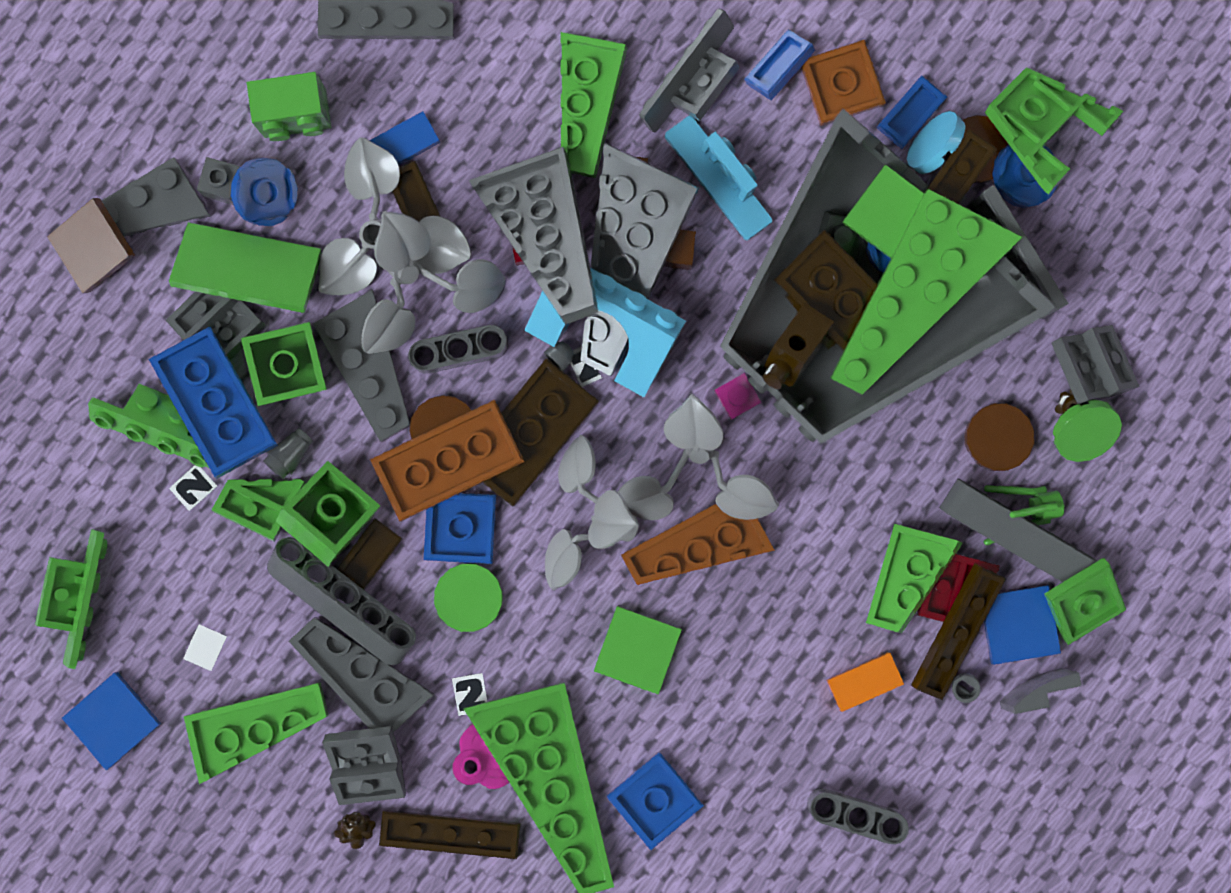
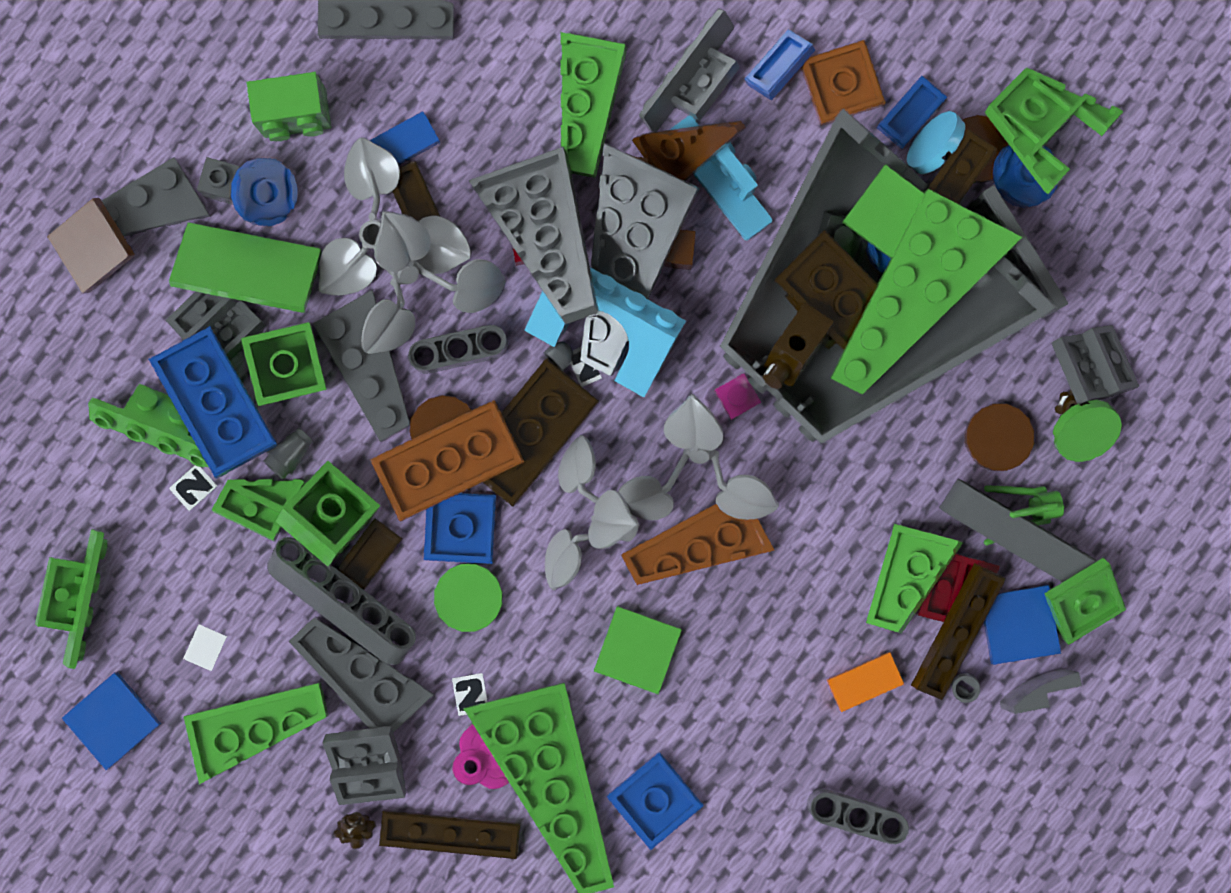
none -> reddish brown wing [632,121,746,181]

